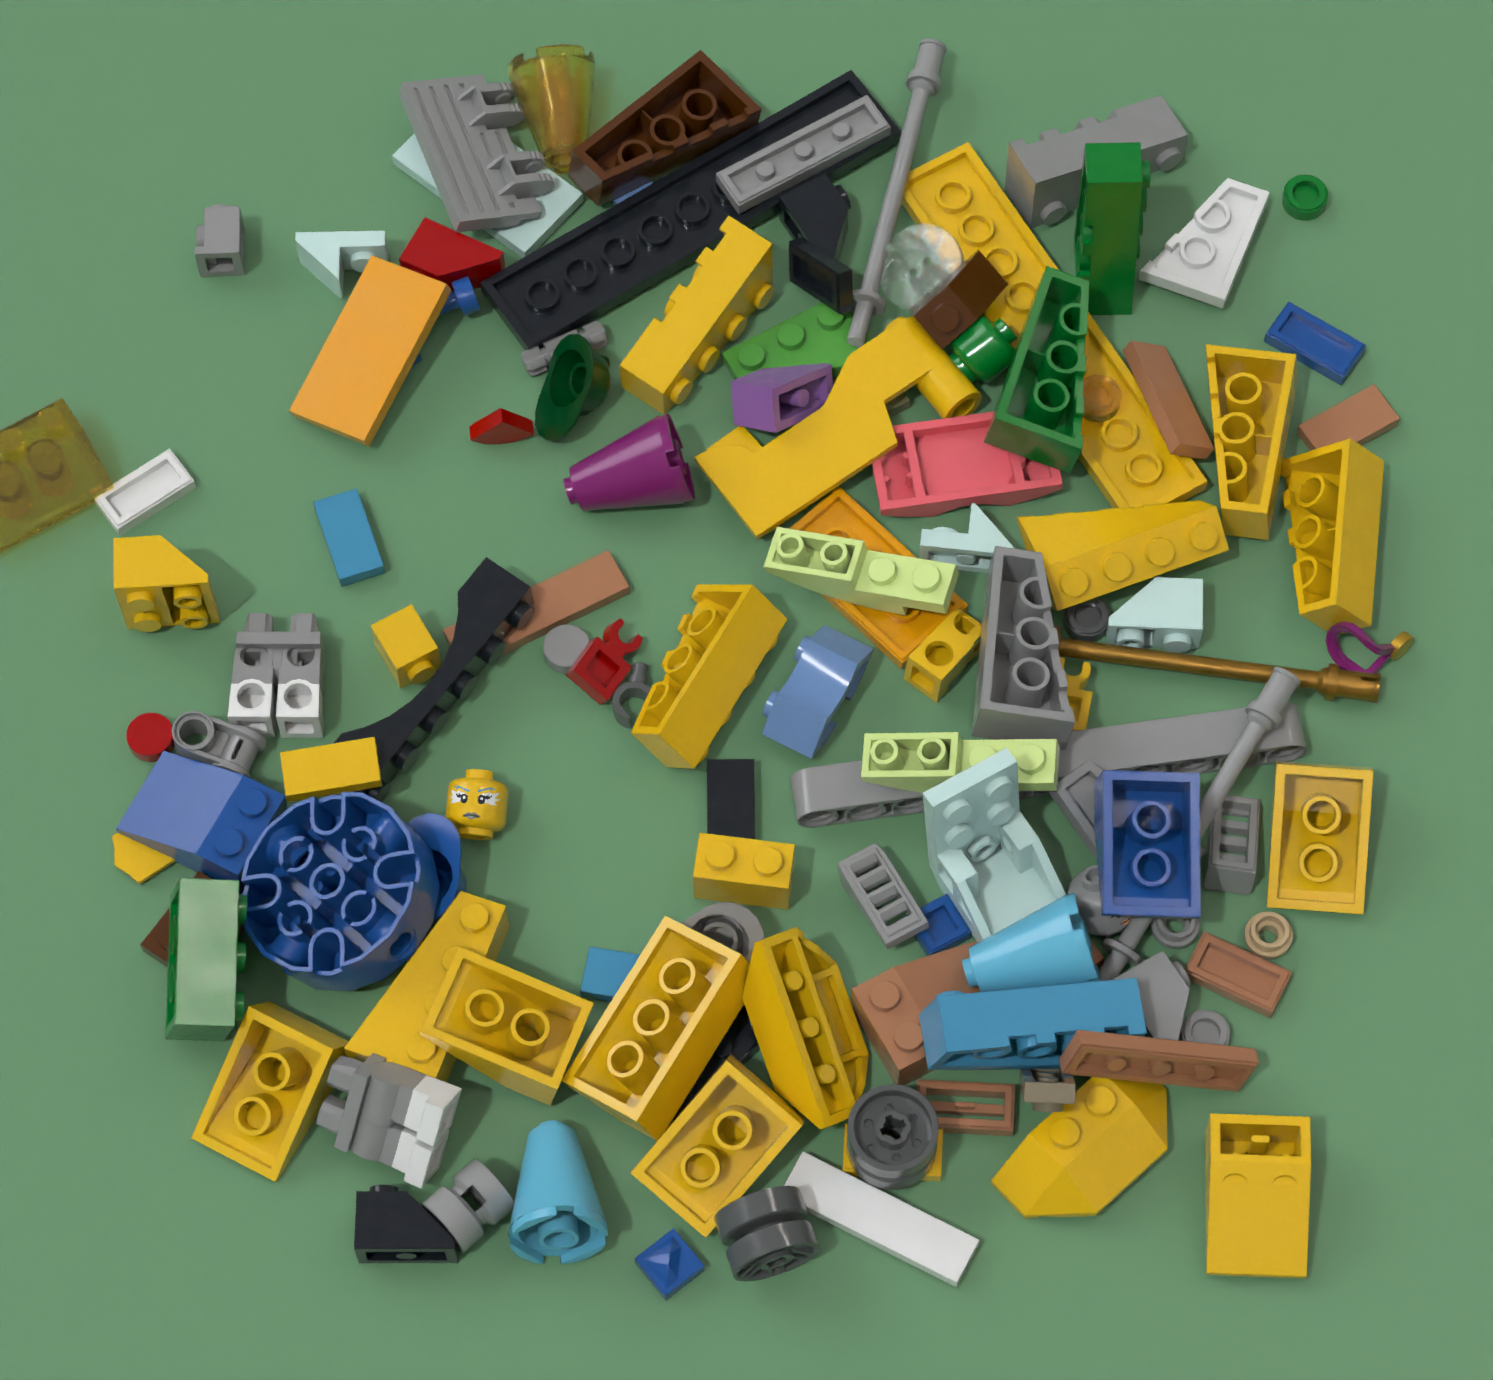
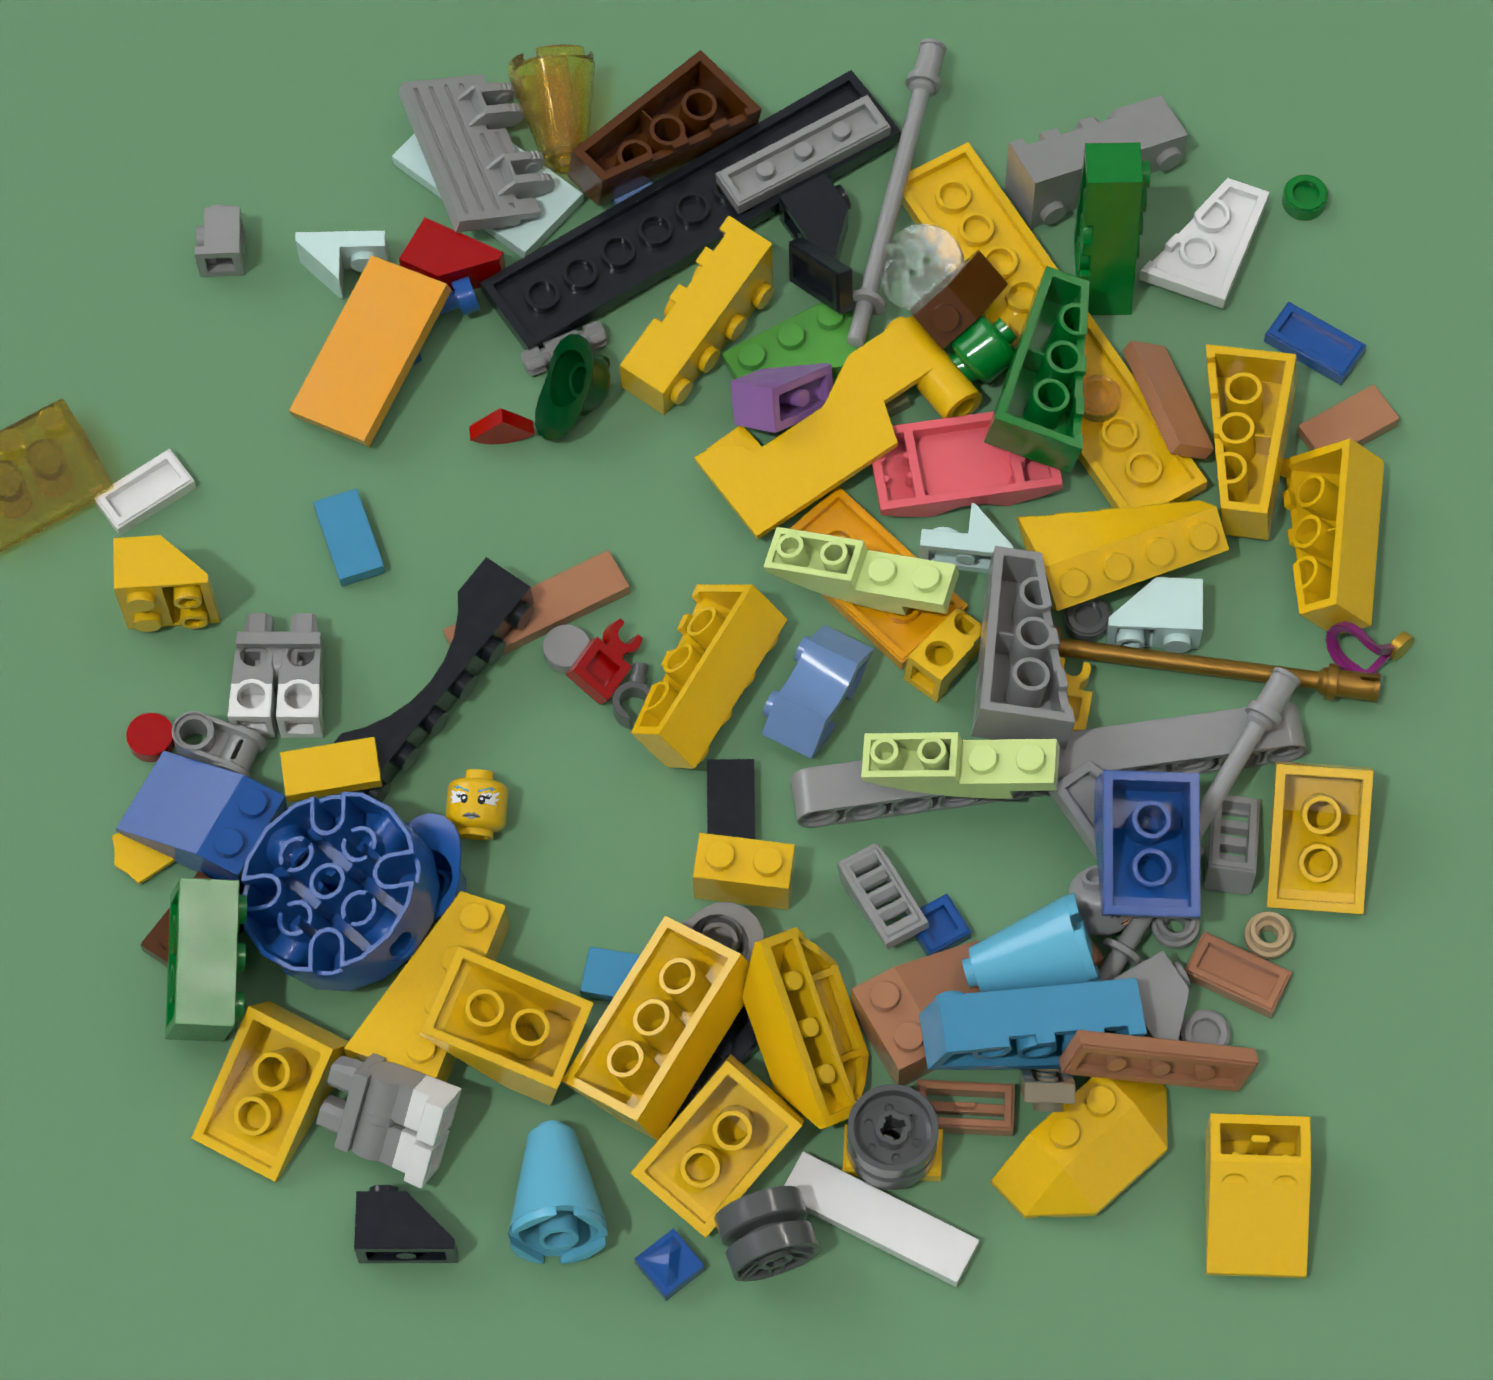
yellow brick [370,604,441,689] -> none
light grey wheel [421,1159,514,1253] -> none
magenta cone [563,414,695,511] -> none
light aqua bracket [923,748,1066,943] -> none

